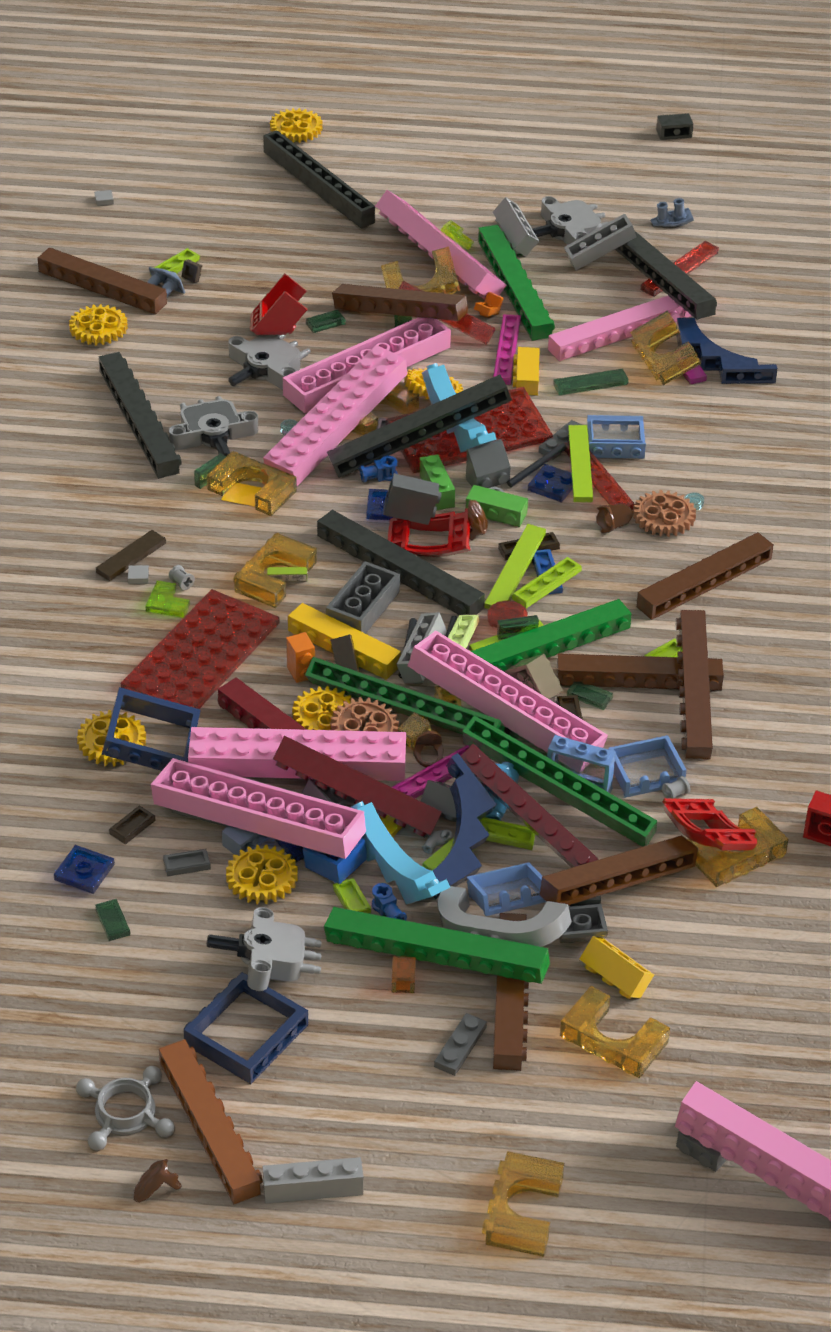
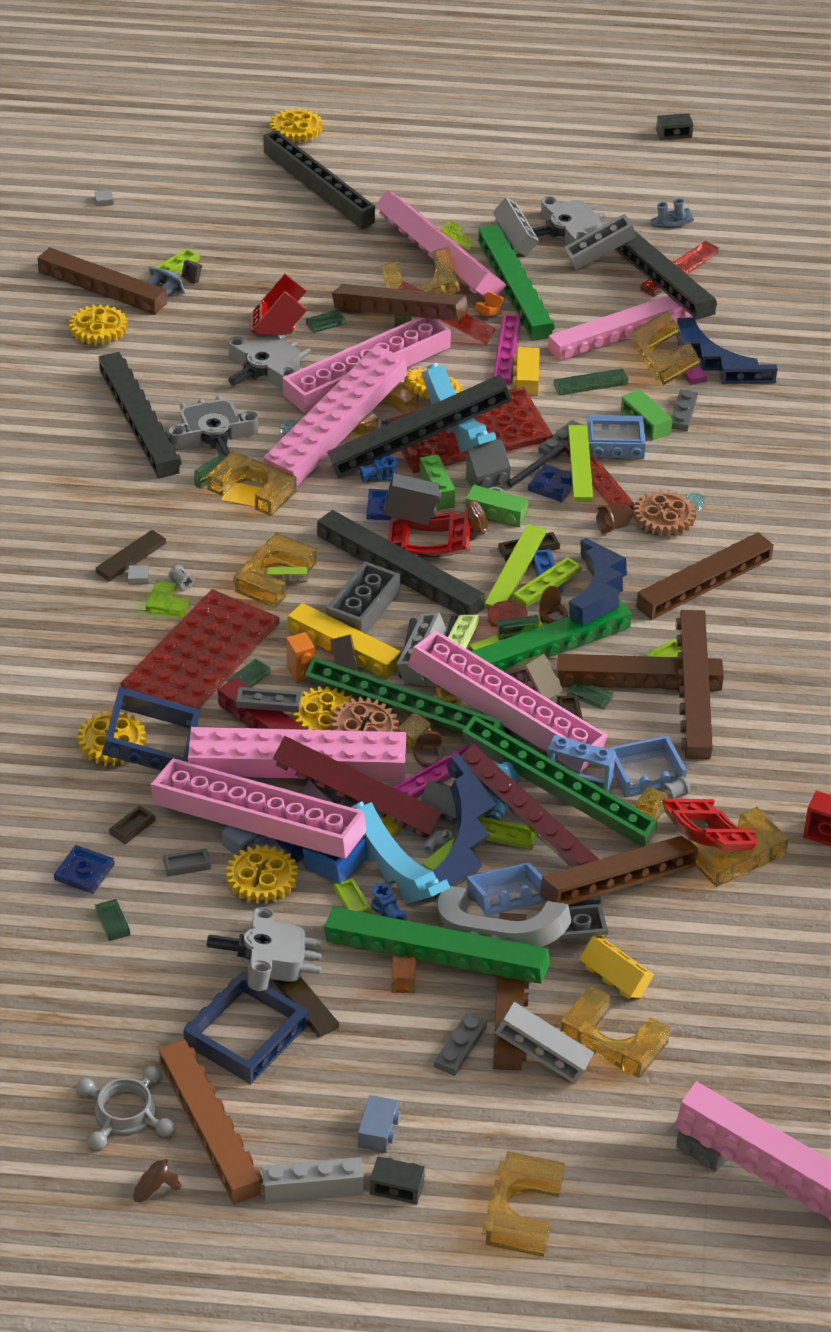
none -> clear green tile [228,658,271,688]
none -> dark grey plate [236,687,302,713]
none -> dark brown tile [272,976,339,1038]
none -> sand blue brick [358,1095,401,1153]
none -> pearl dark grey brick [370,1156,425,1205]
none -> light grey brick [495,1002,594,1084]
none -> reddish brown piece [539,586,568,624]
none -> dark blue arch [569,538,627,626]
none -> bright green brick [621,389,672,440]
none -> clear yellow brick [636,786,667,820]
none -> dark grey plate [671,390,698,431]

